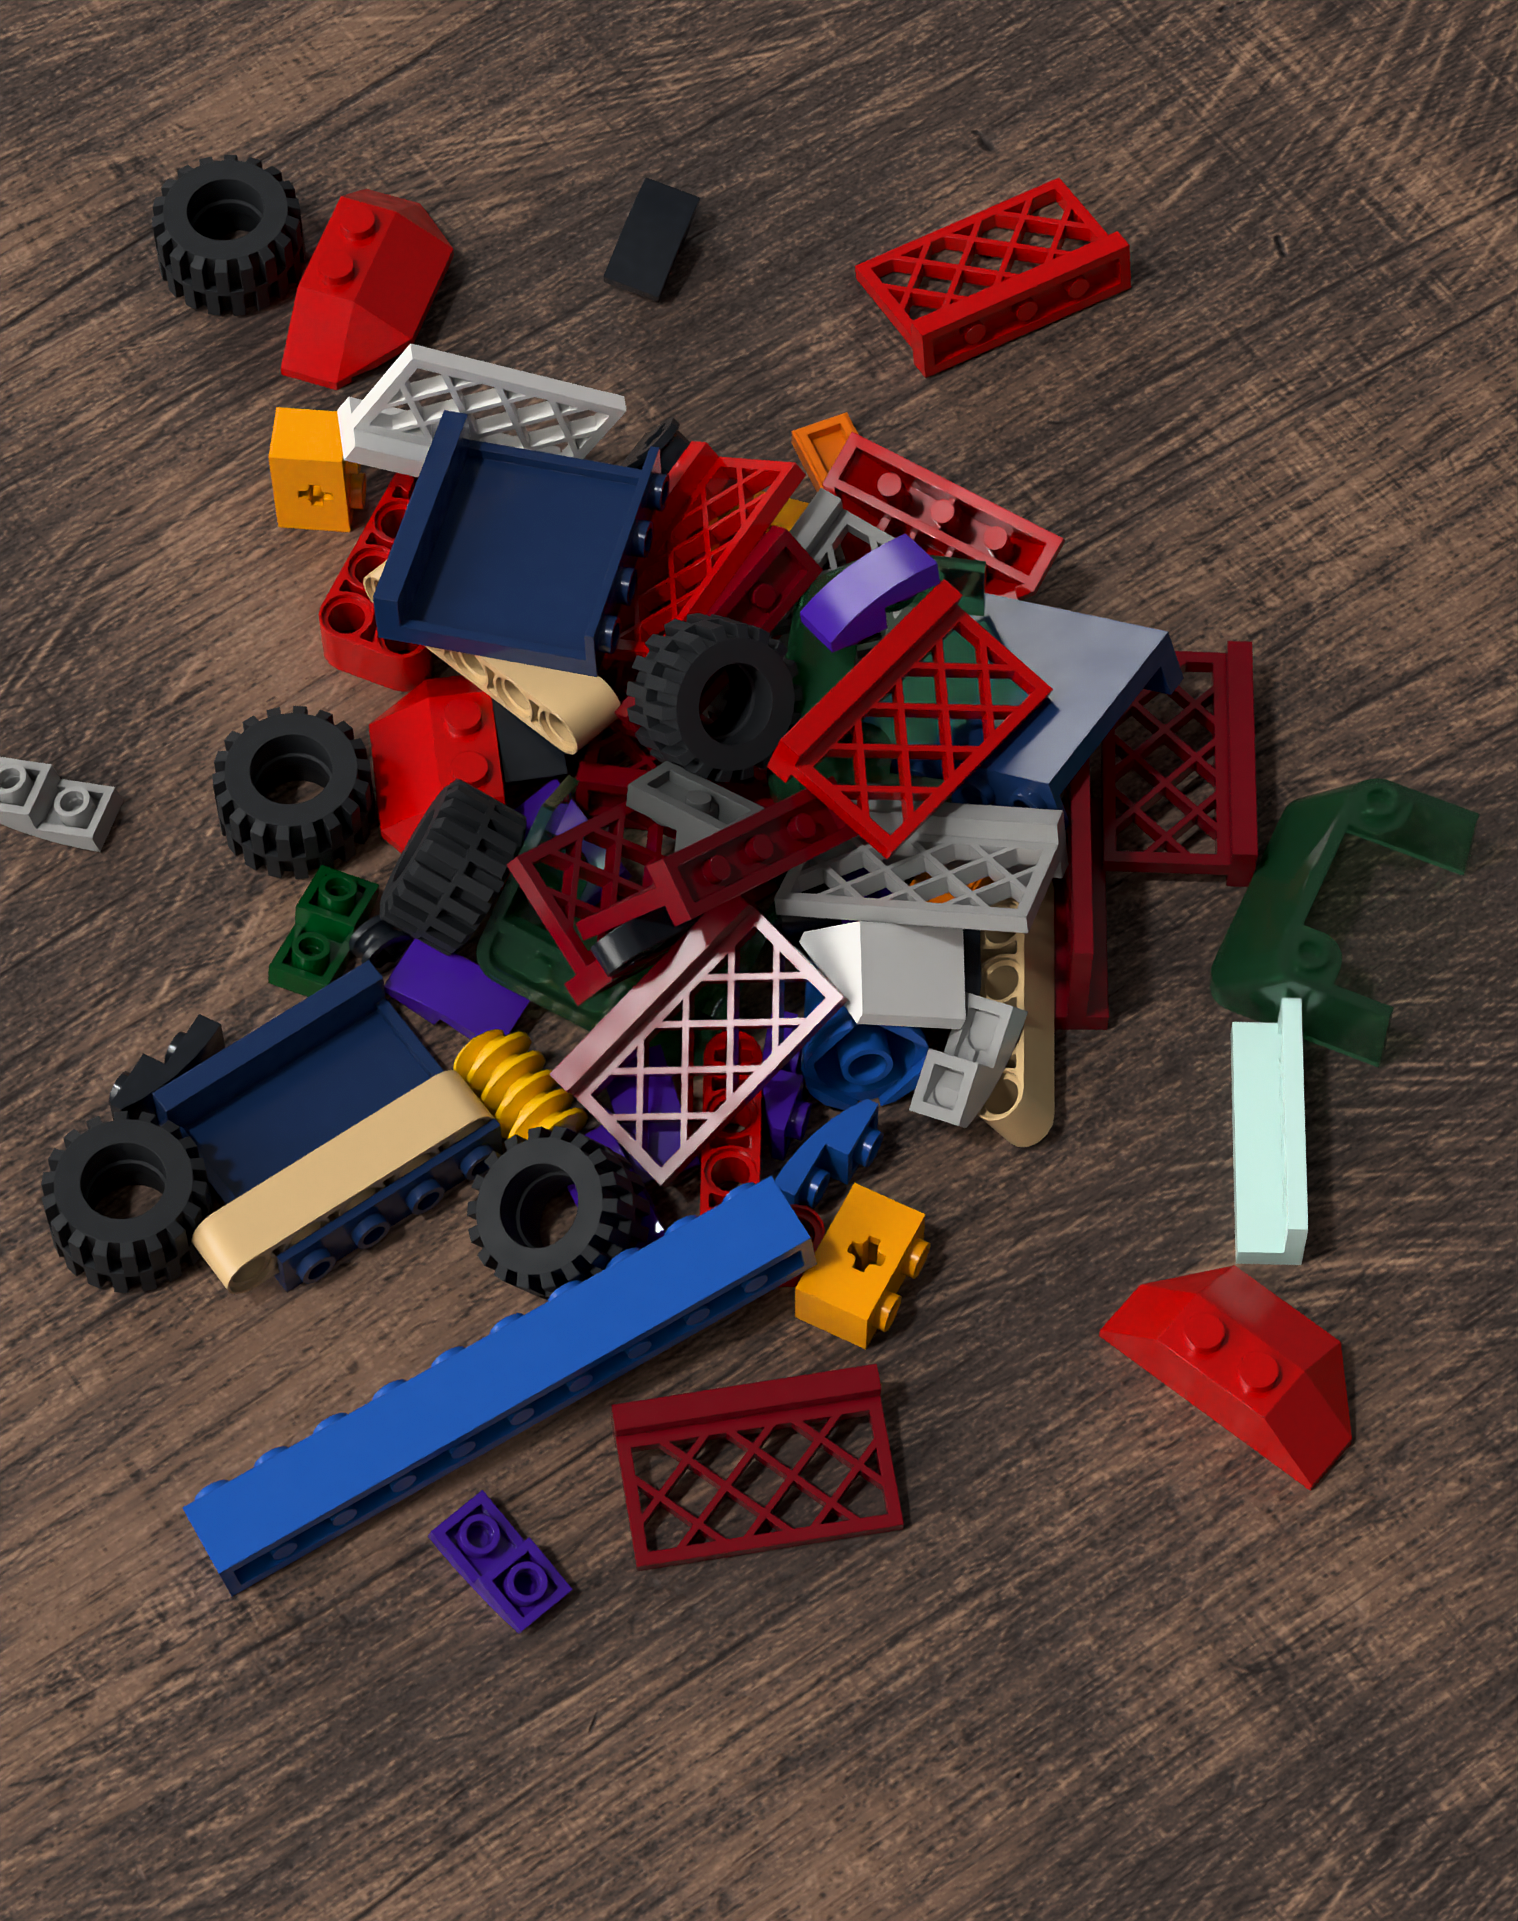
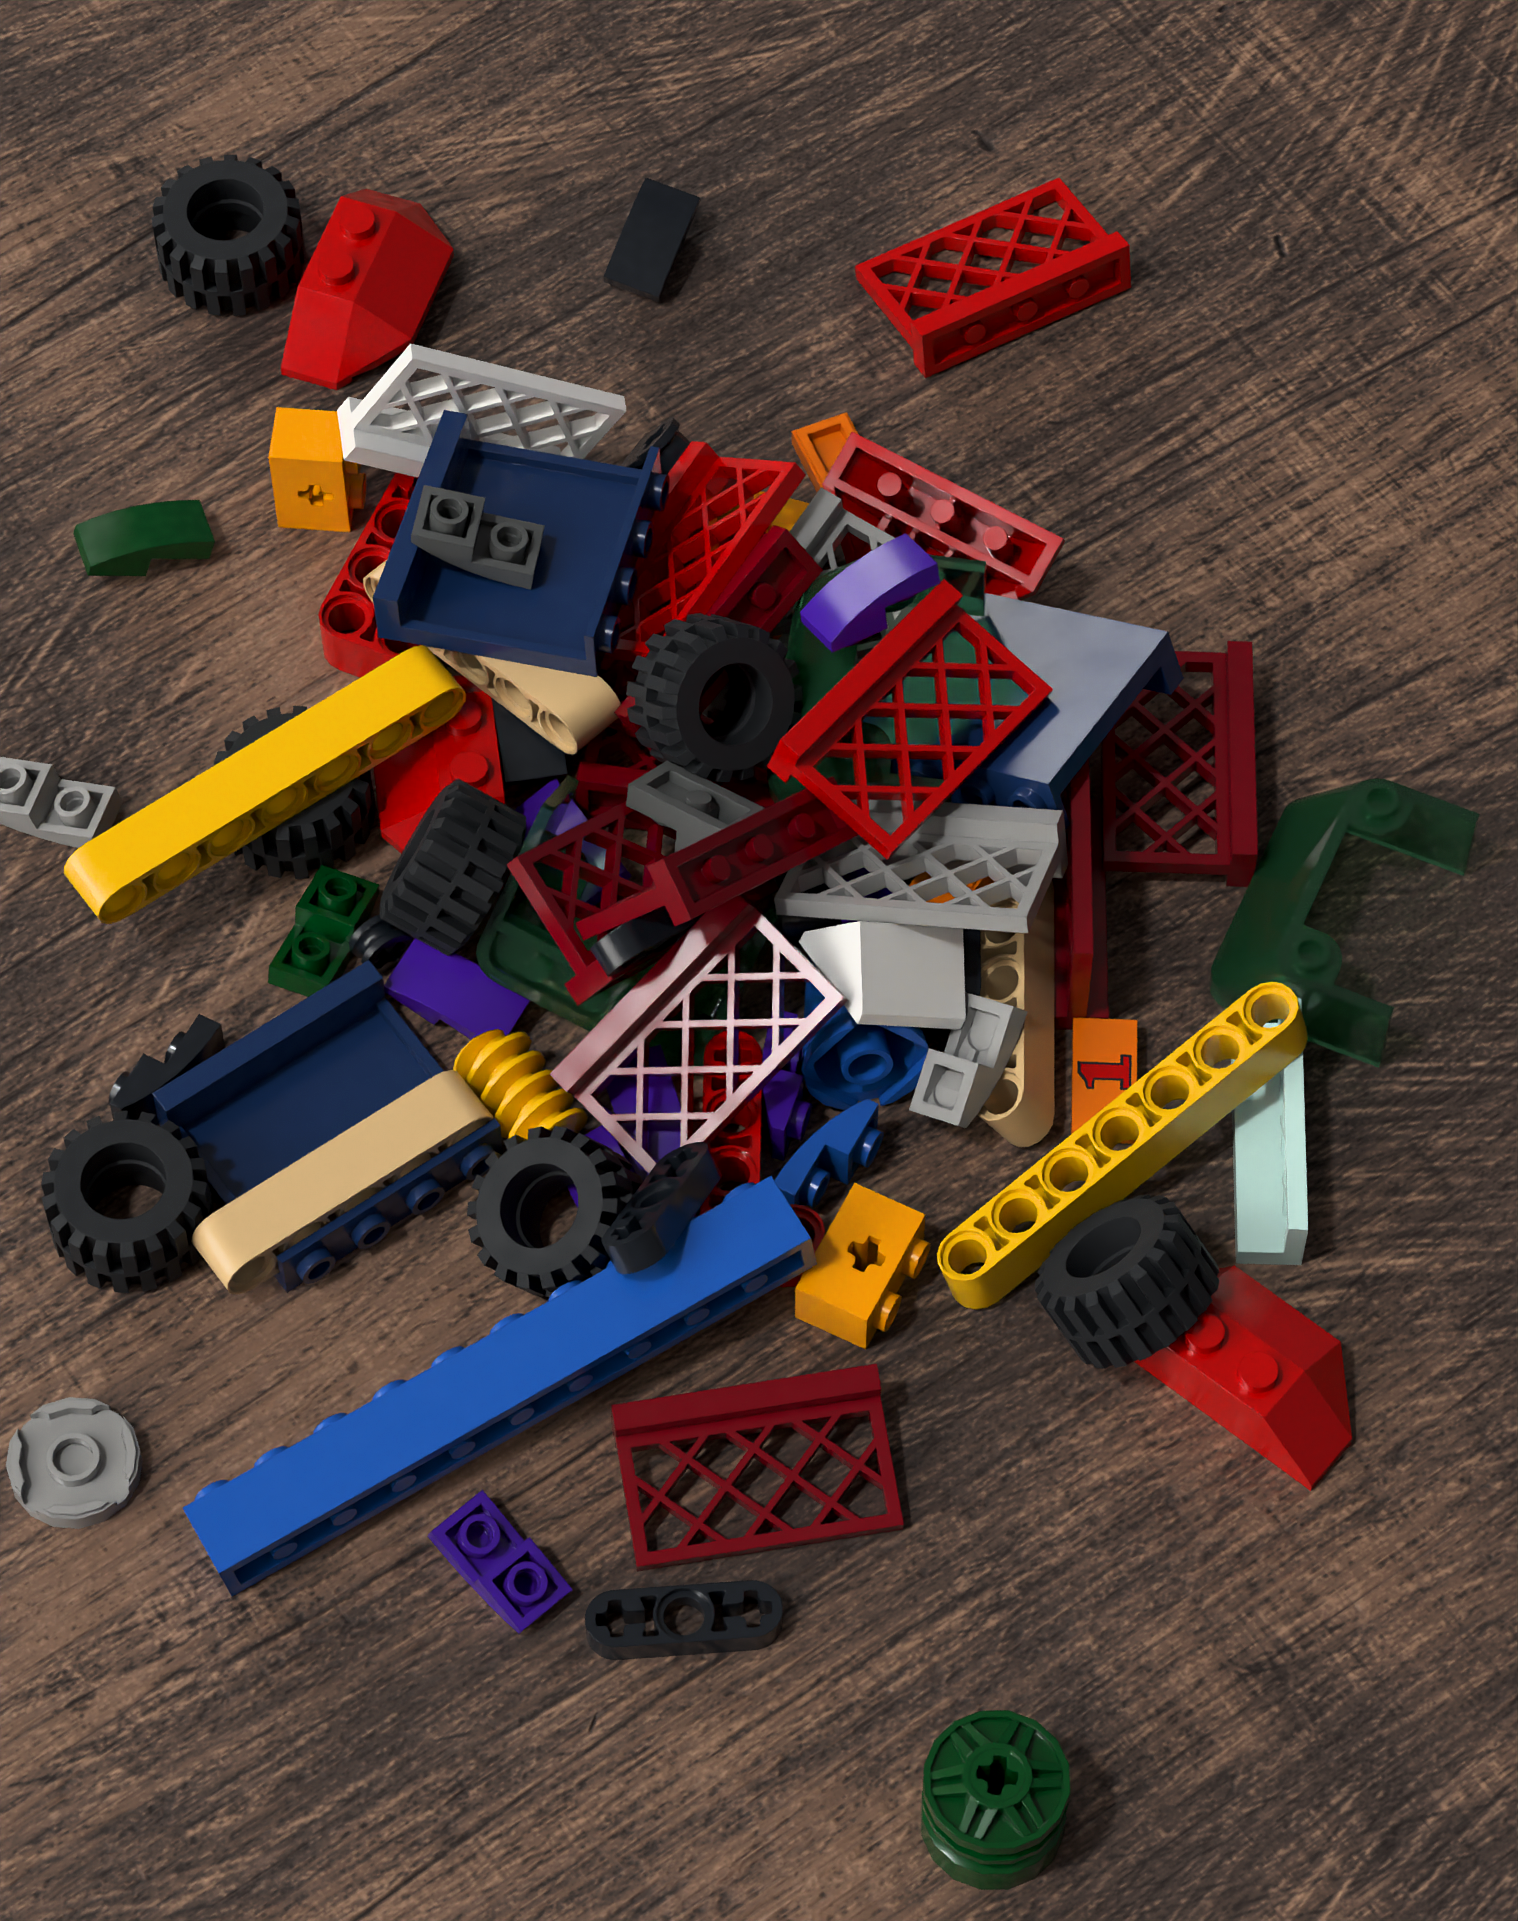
none -> light grey tile [6,1397,143,1529]
none -> yellow beam [64,645,466,924]
none -> dark green slope [73,500,215,576]
none -> dark grey slope [411,485,545,590]
none -> black beam [585,1580,783,1660]
none -> black beam [602,1142,722,1274]
none -> dark green wheel [921,1710,1070,1890]
none -> yellow beam [937,982,1308,1310]
none -> black tyre [1035,1194,1220,1369]
none -> orange tile [1071,1018,1137,1144]

